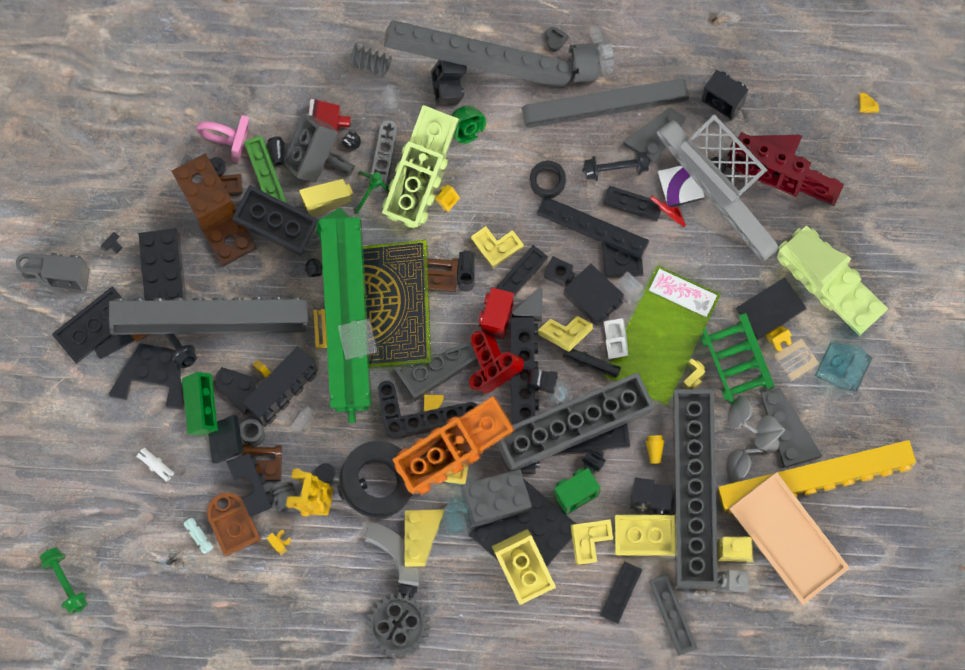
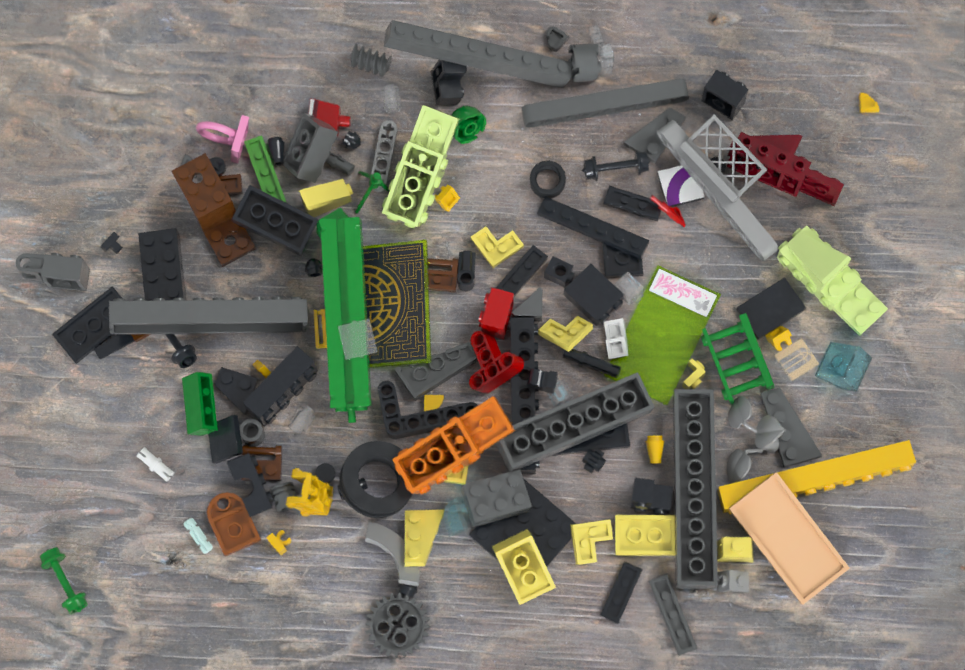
black wing [109,343,184,410] -> none
green brick [554,468,601,515] -> none

